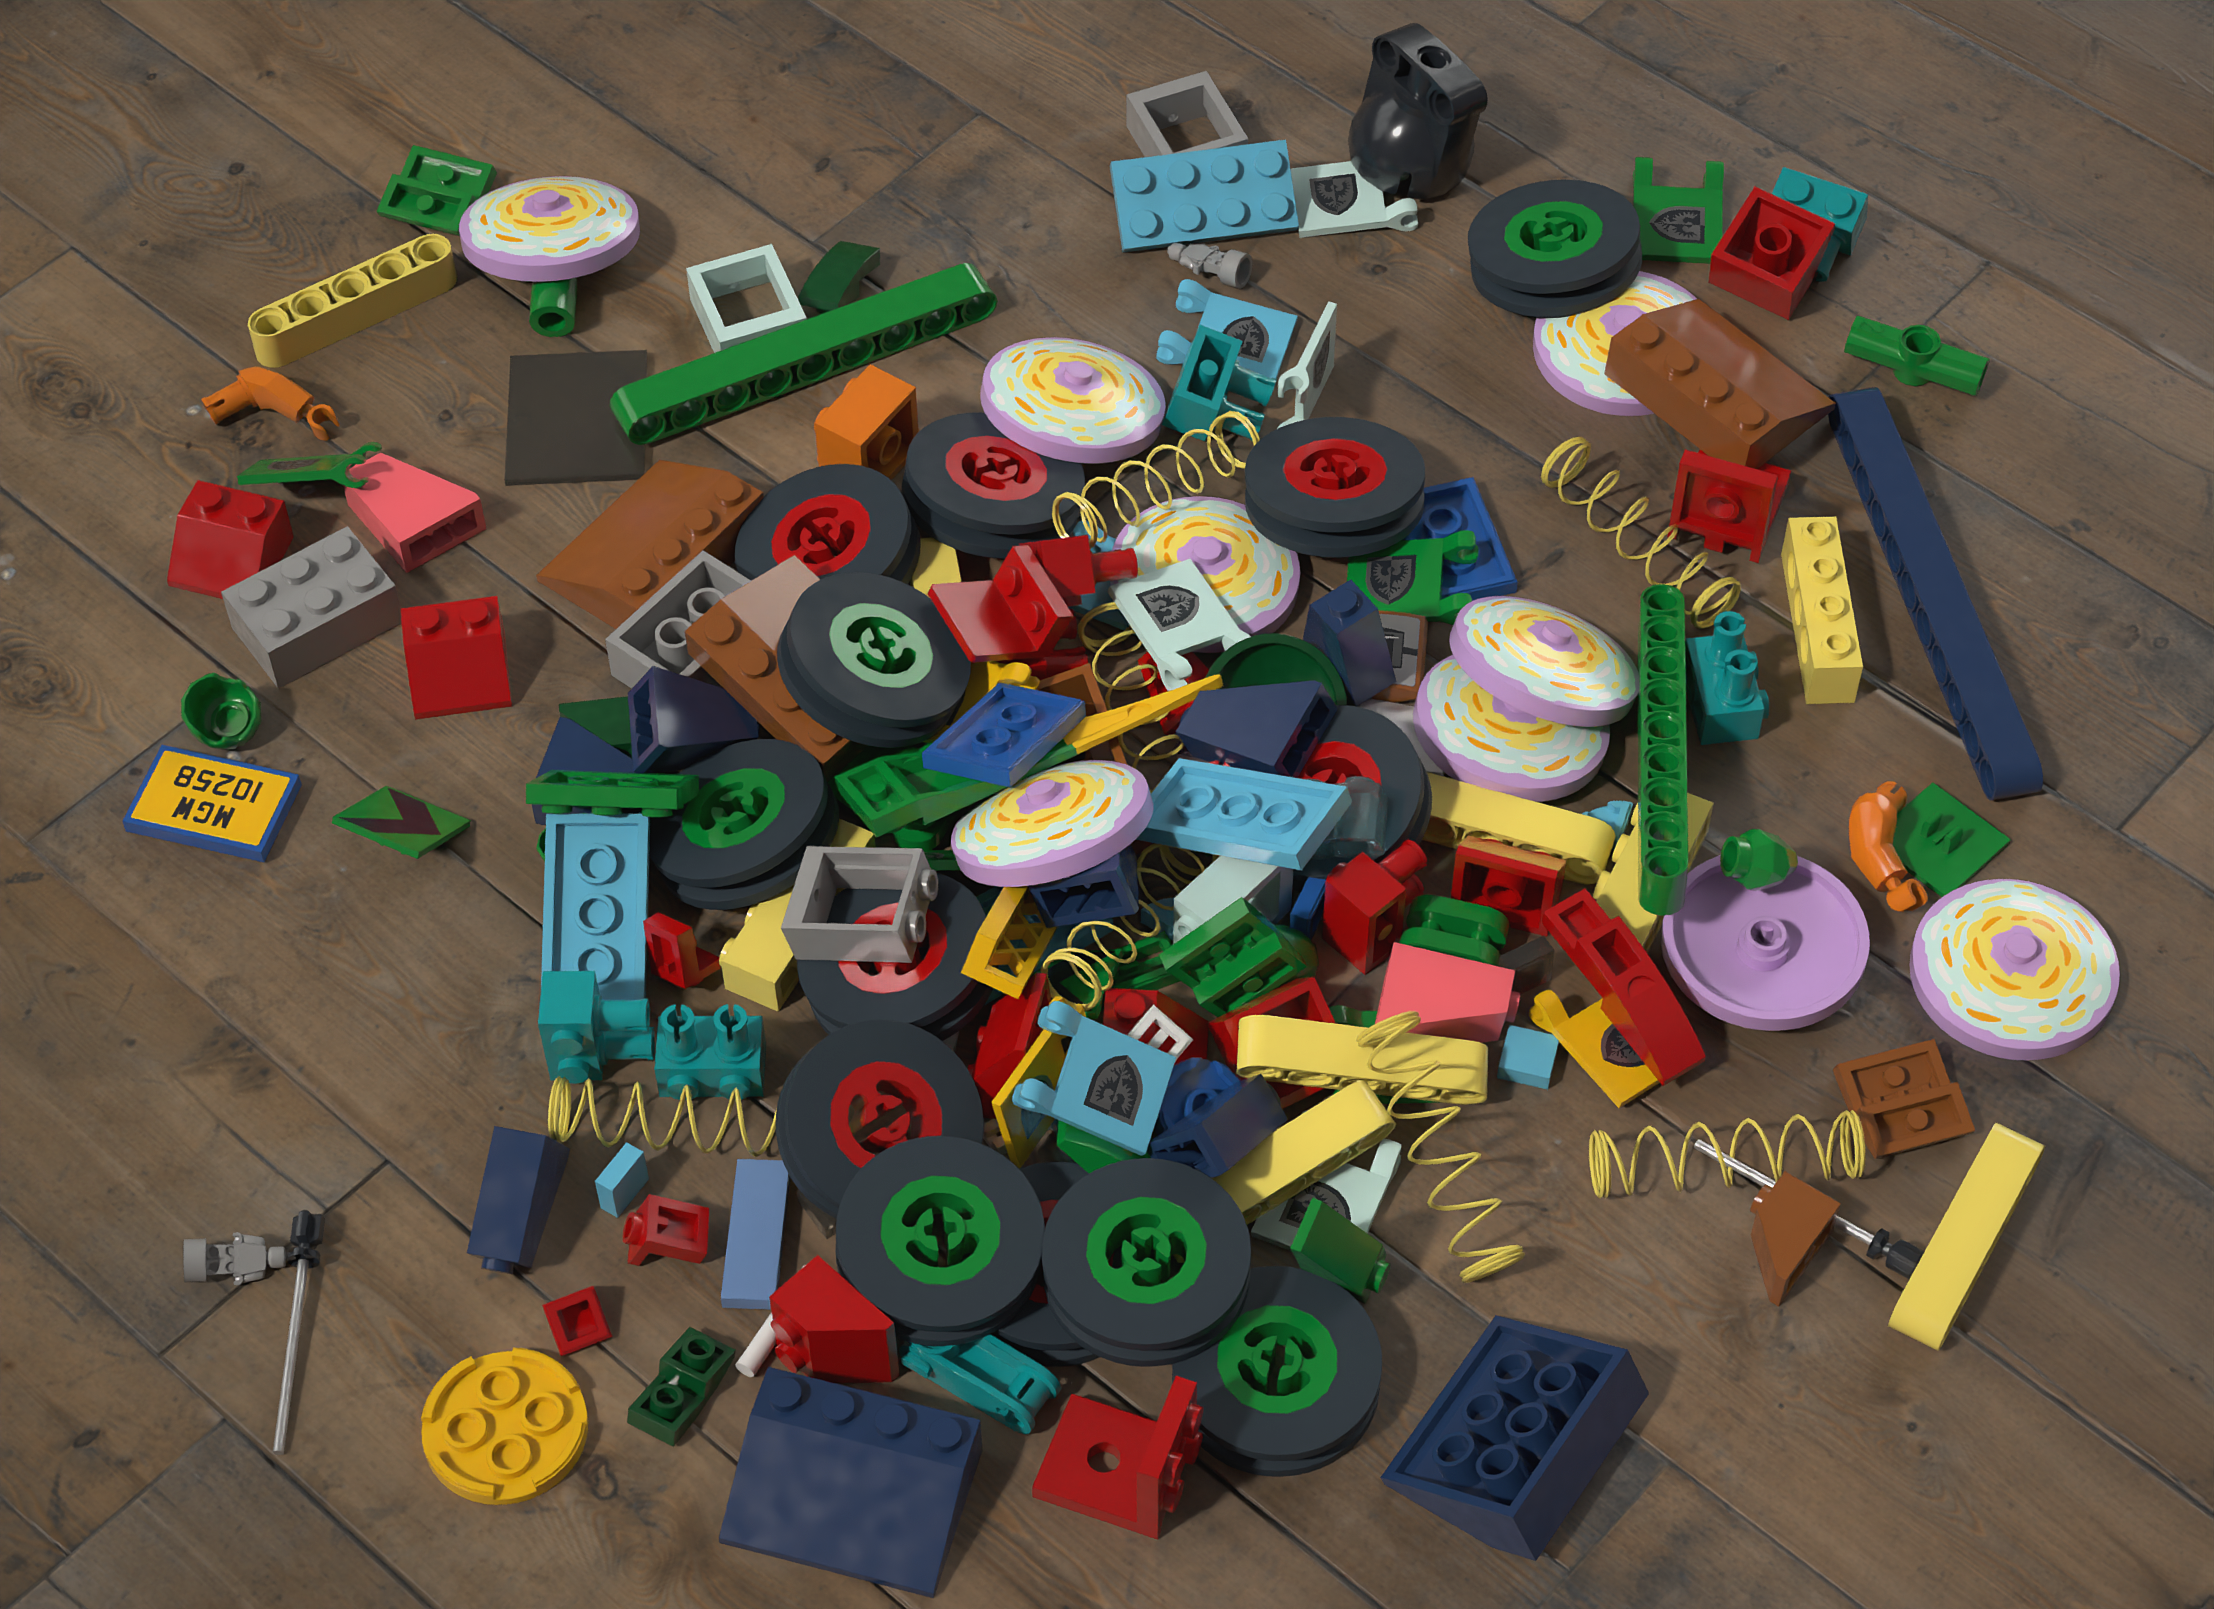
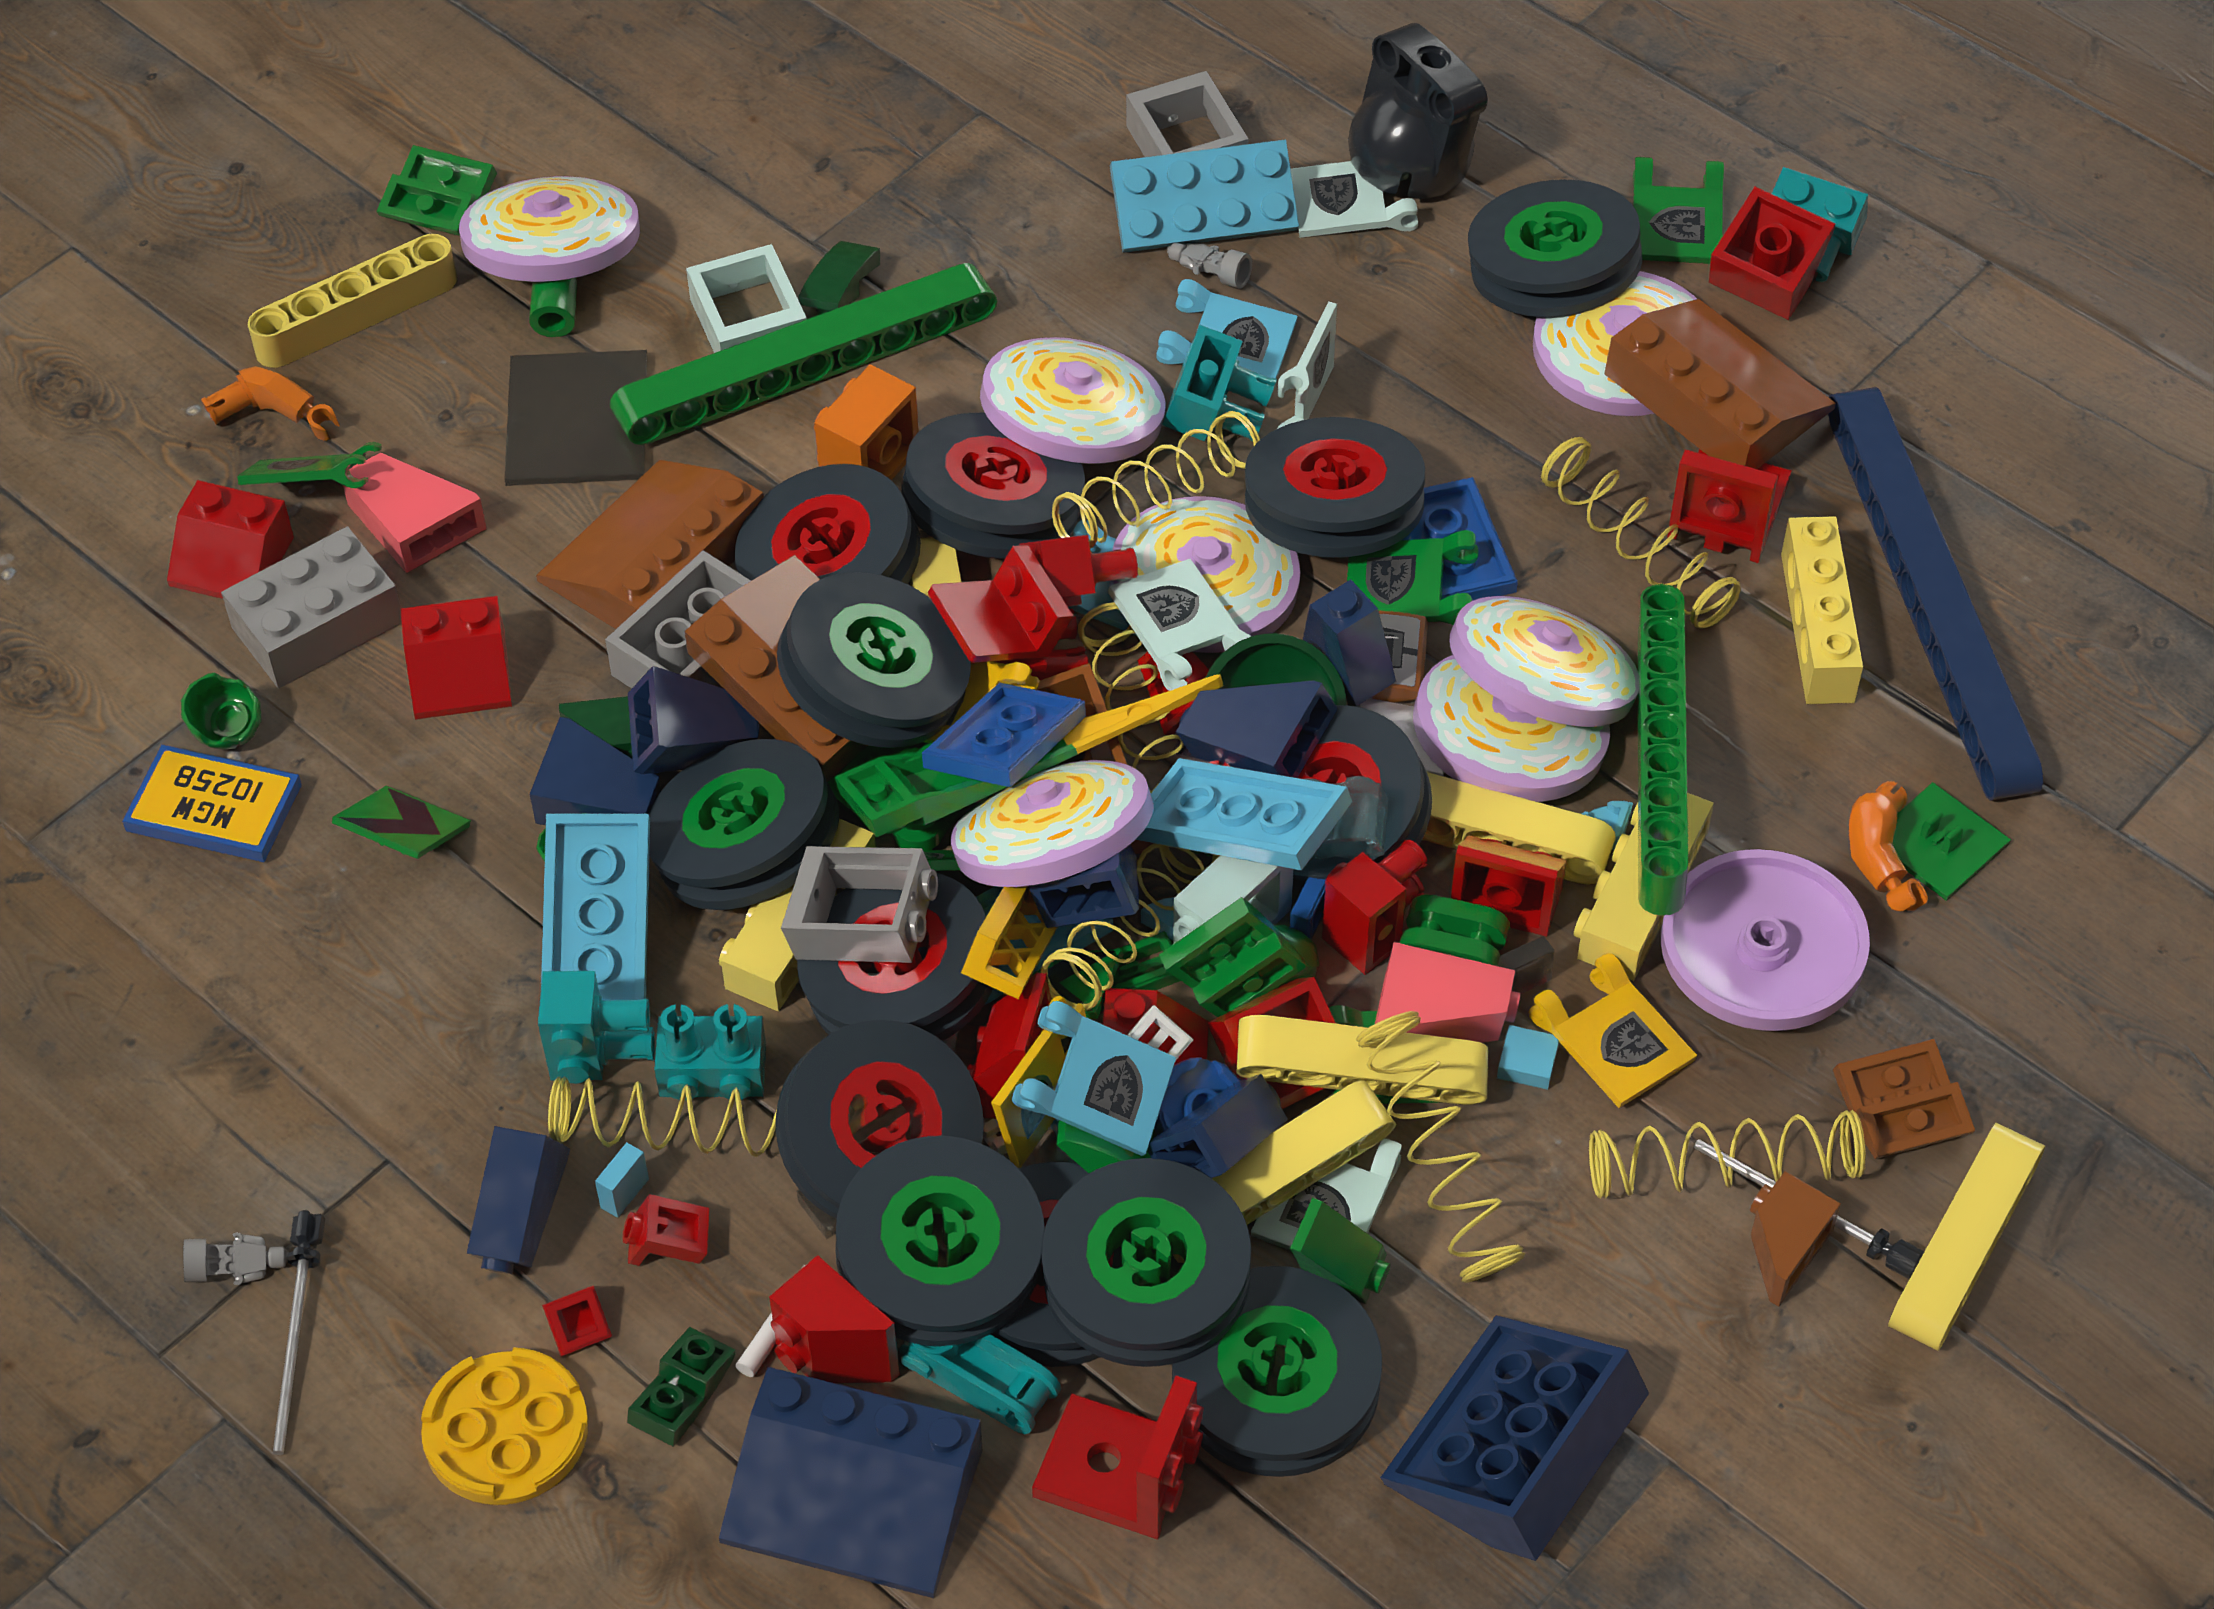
green plate [526,770,699,817] -> none
red bracket [643,912,721,989] -> none
medium blue tile [721,1159,791,1310] -> none
red slope [1541,888,1706,1086] -> none
teal brick [1685,611,1769,745] -> none
green rock [1720,829,1798,891] -> none
green piece [1844,316,1990,396] -> none
dish [1909,879,2120,1060] -> none

